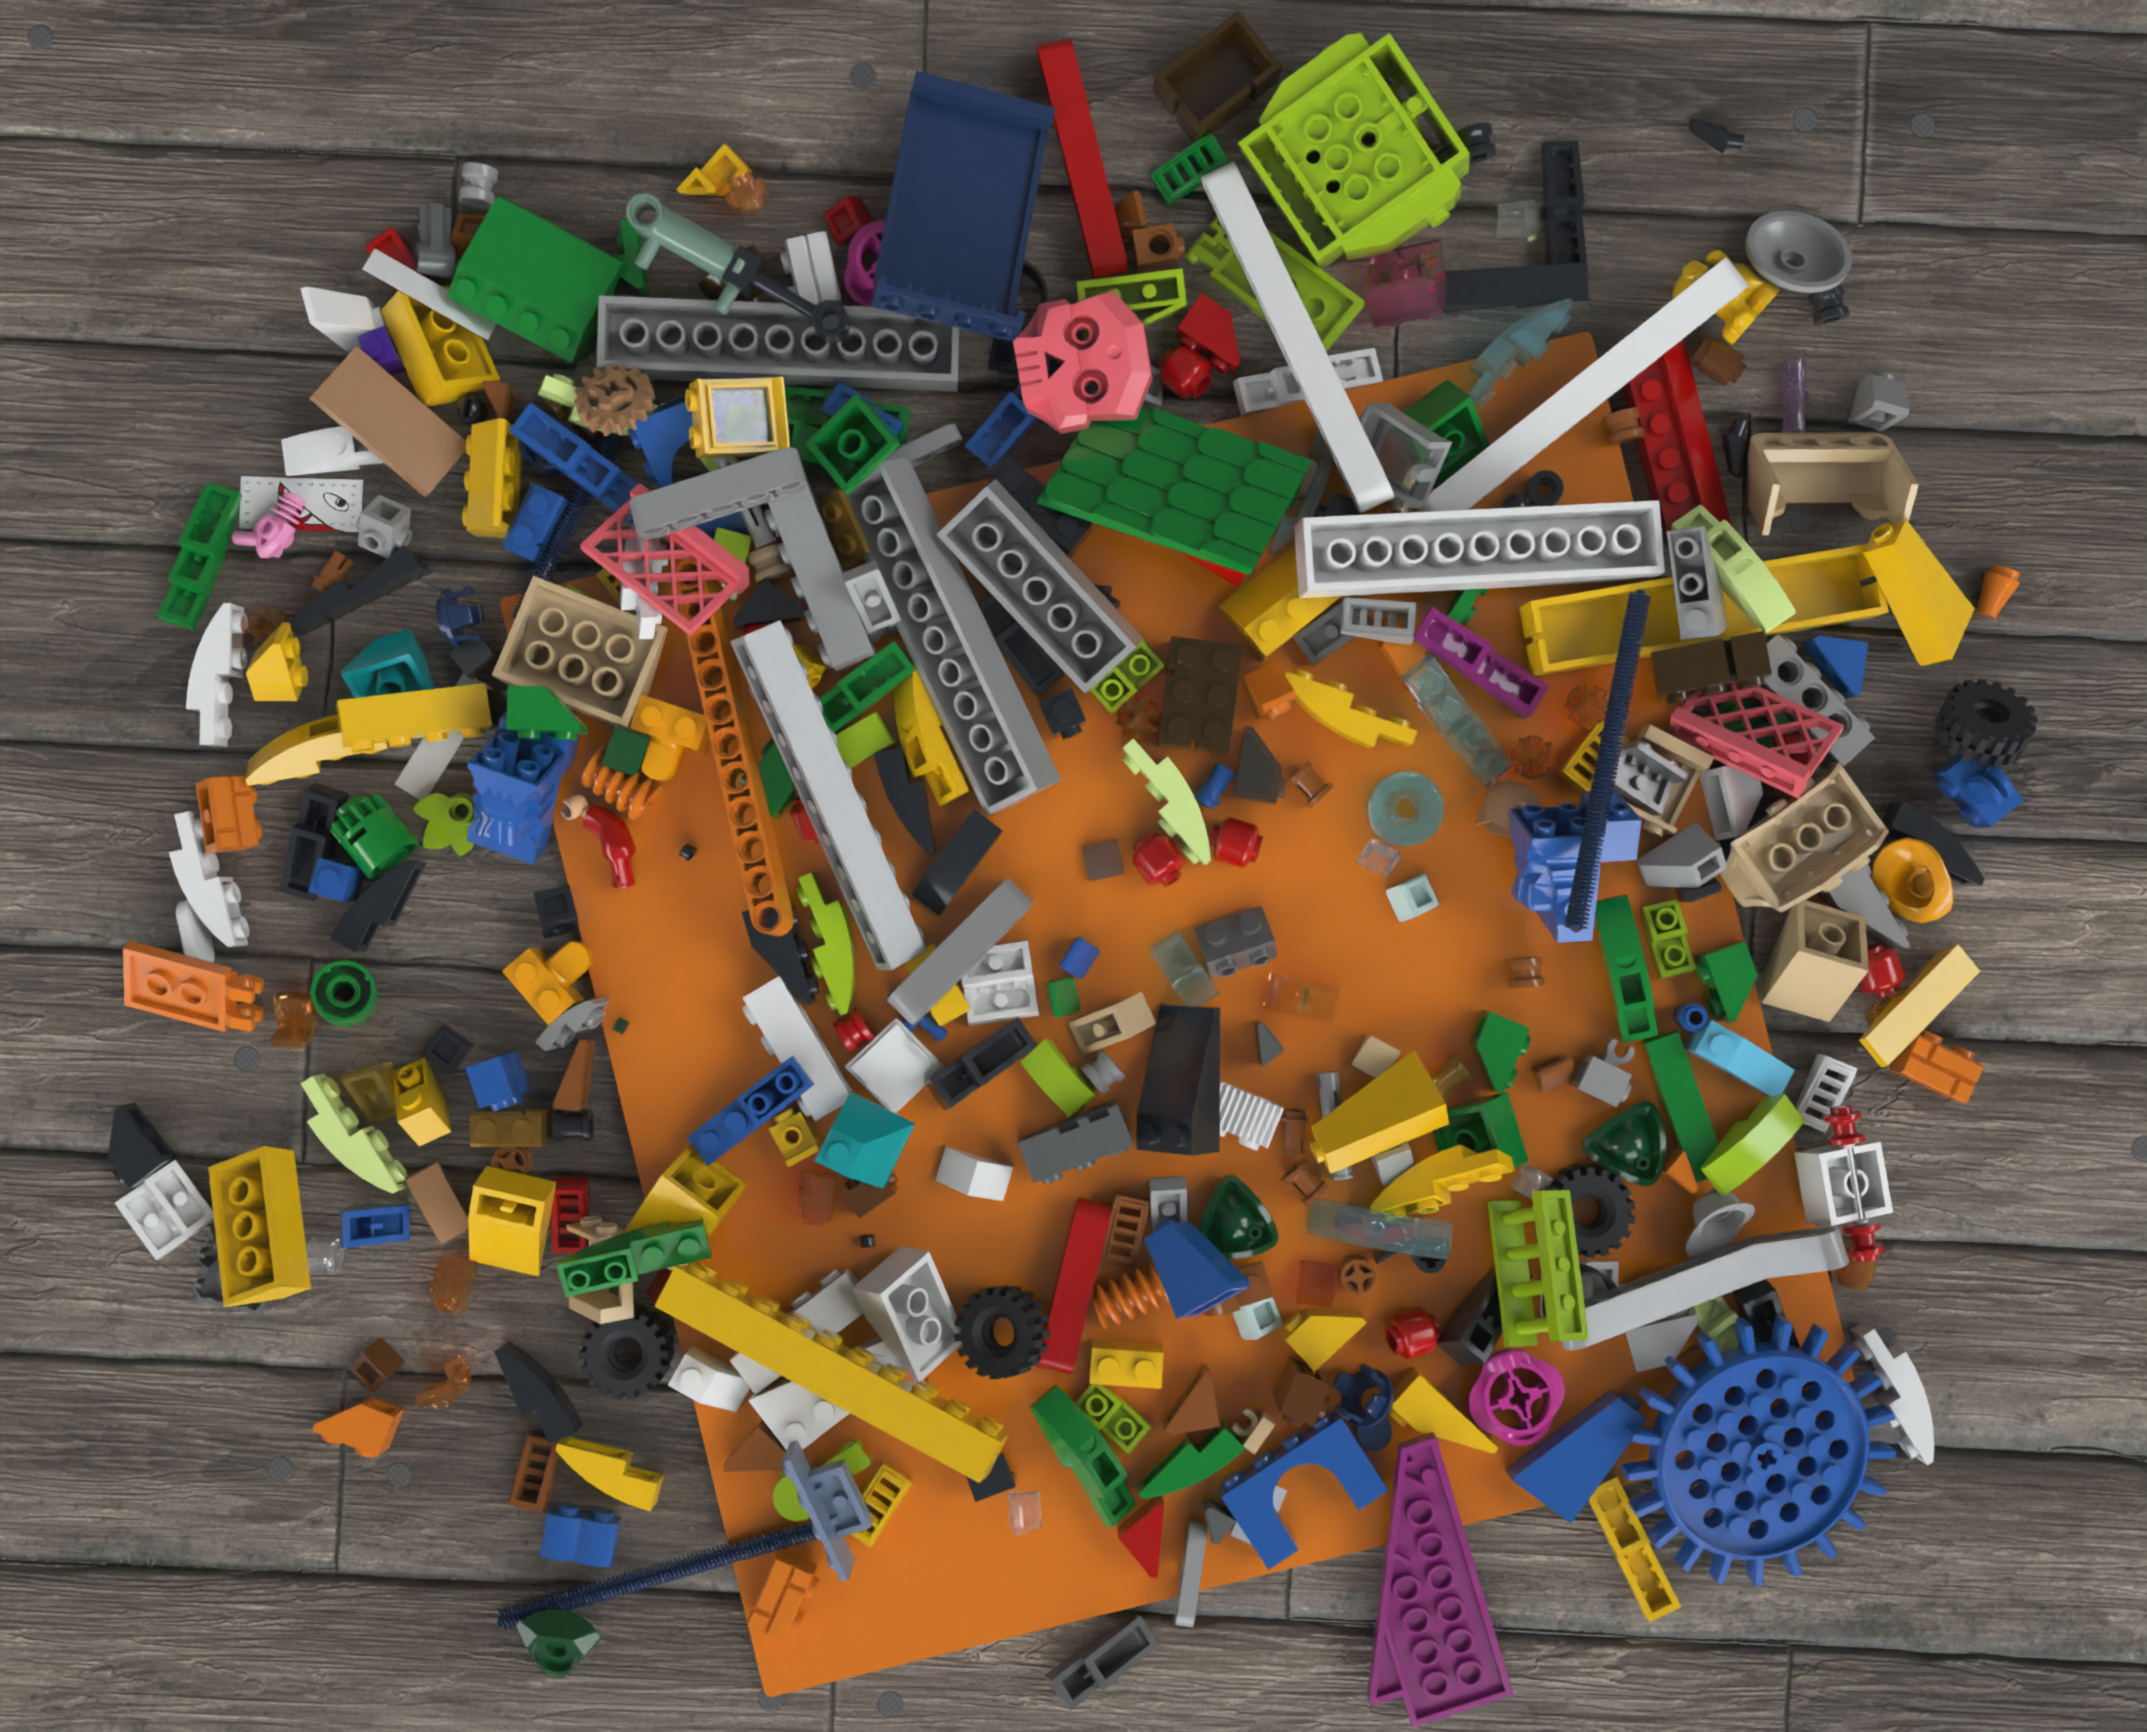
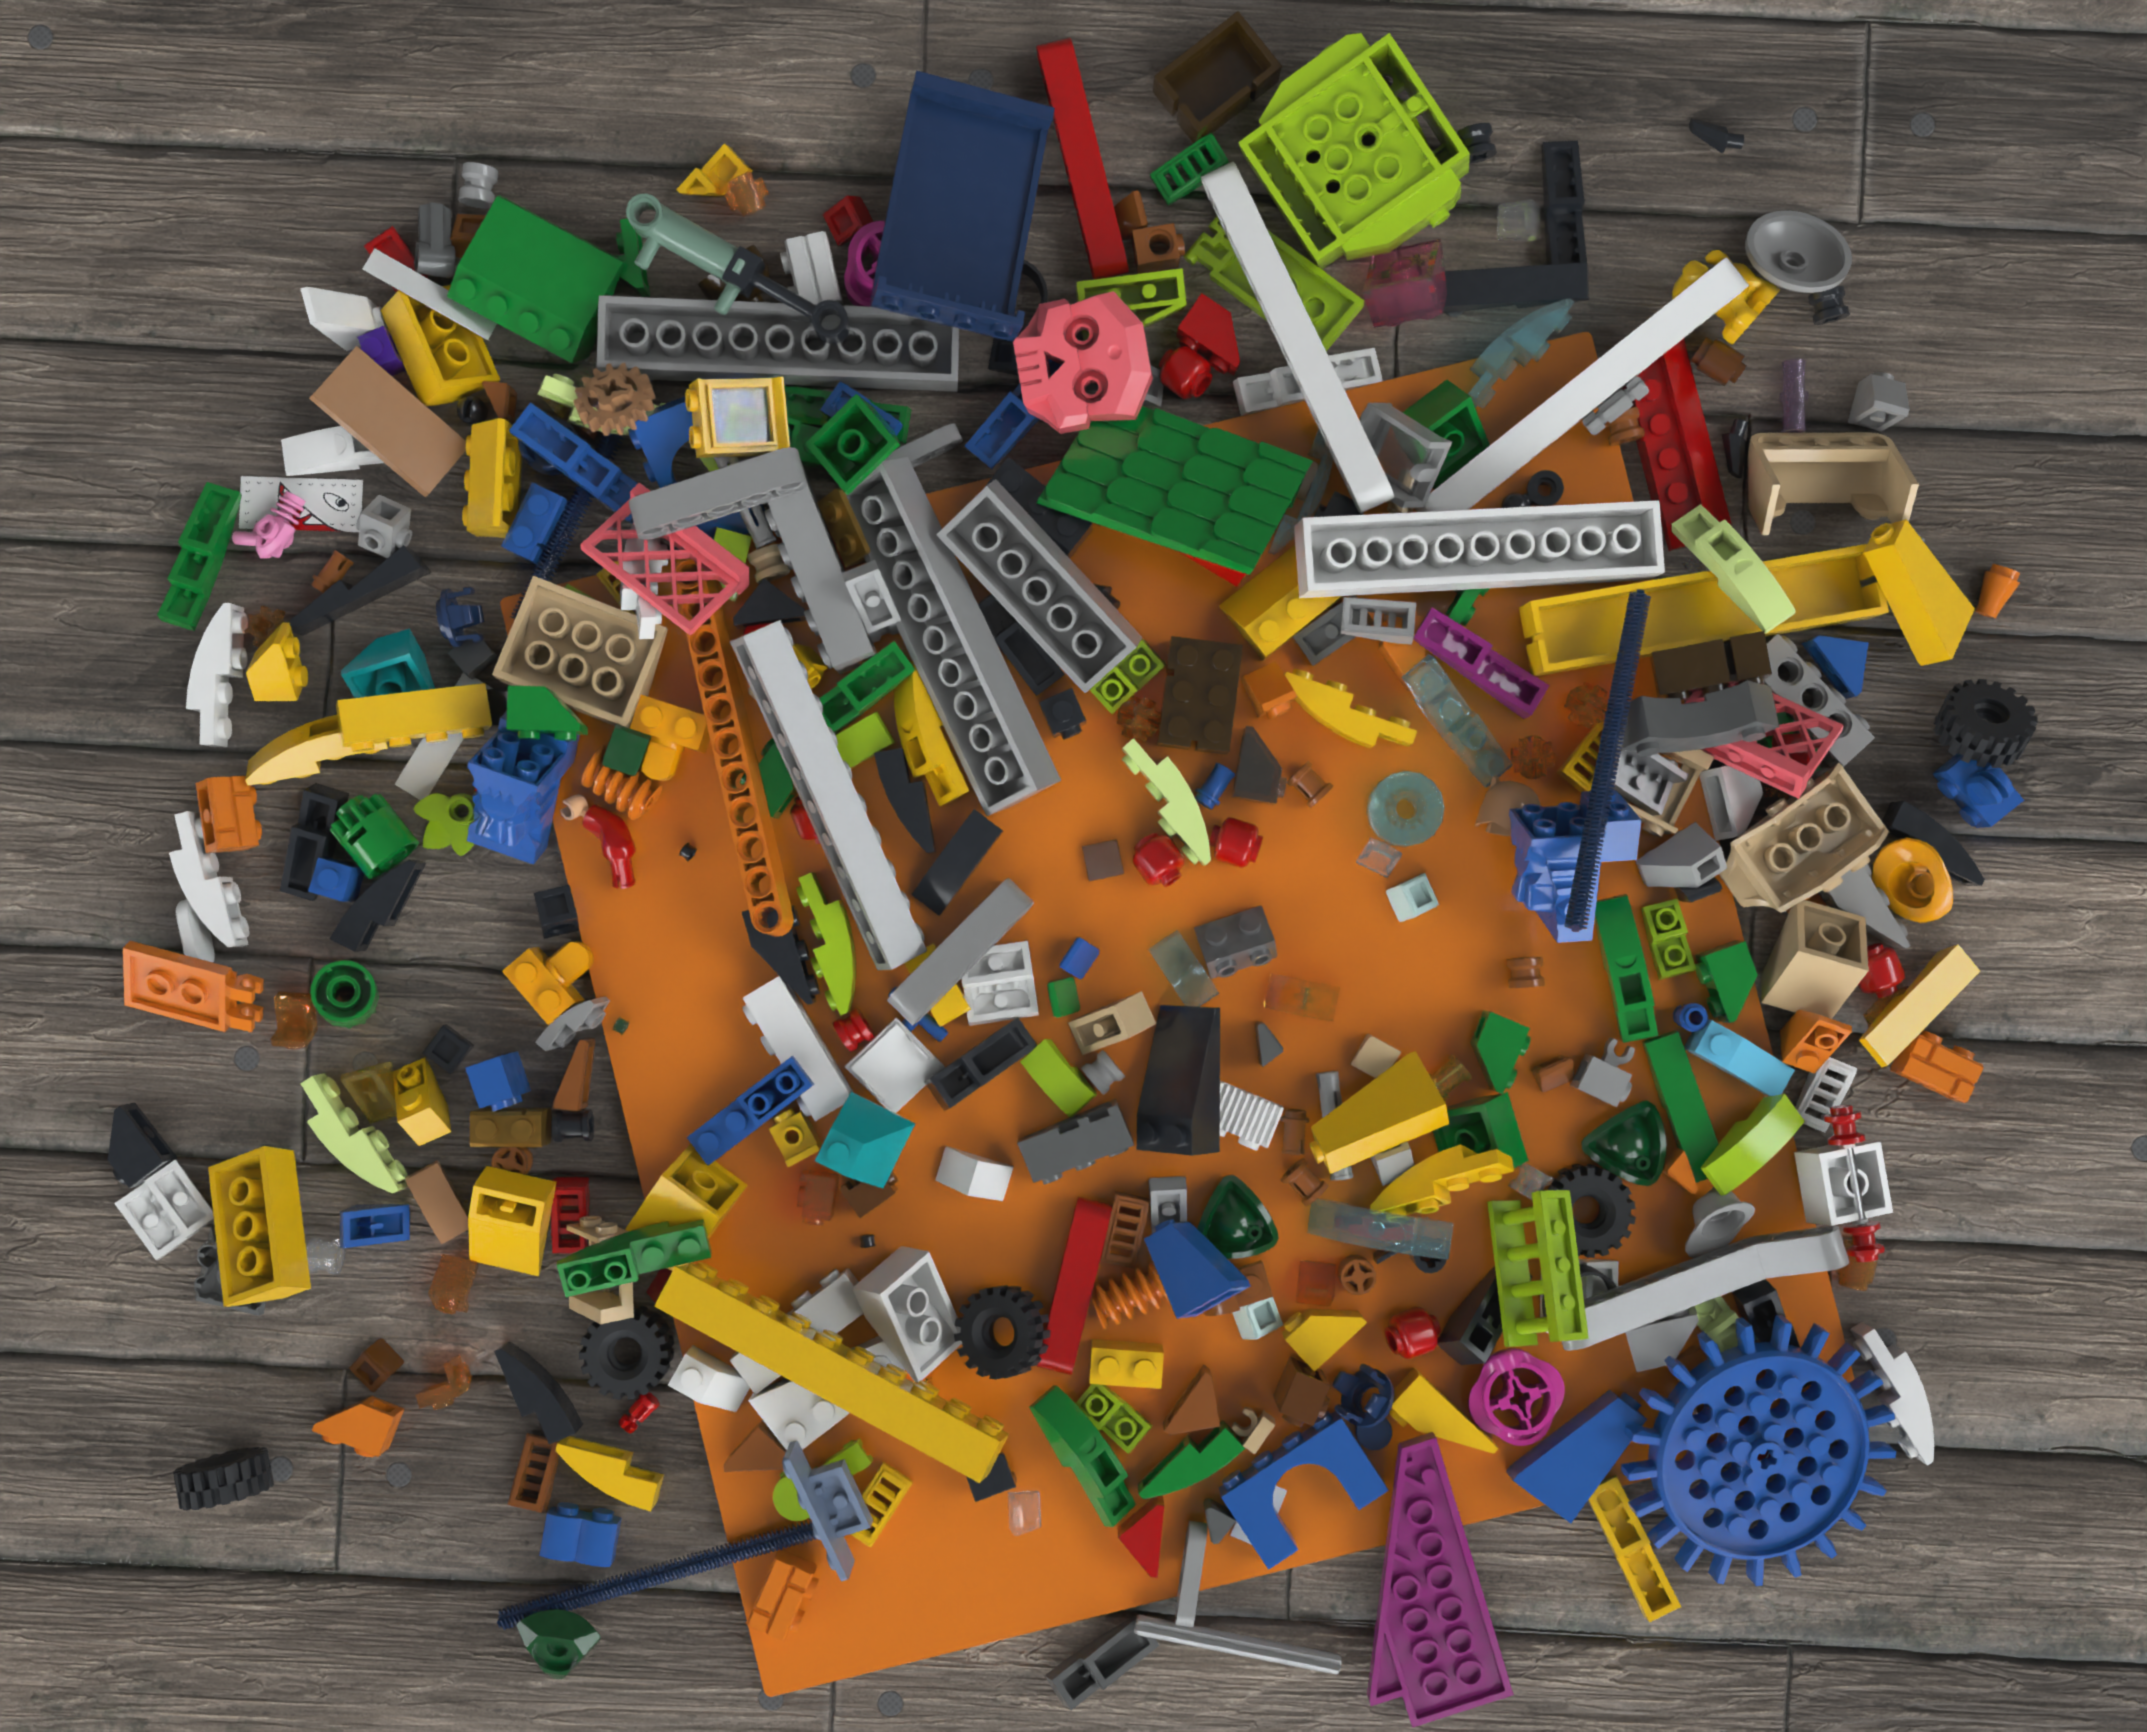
light grey slope [1667,526,1727,640] -> none
none -> black tyre [173,1447,274,1511]
none -> red piece [618,1392,660,1434]
none -> light grey axle [1134,1615,1342,1675]
none -> light grey axle [1582,376,1649,435]
none -> dark grey brick [1619,680,1779,757]
none -> orange slope [1780,1010,1852,1074]

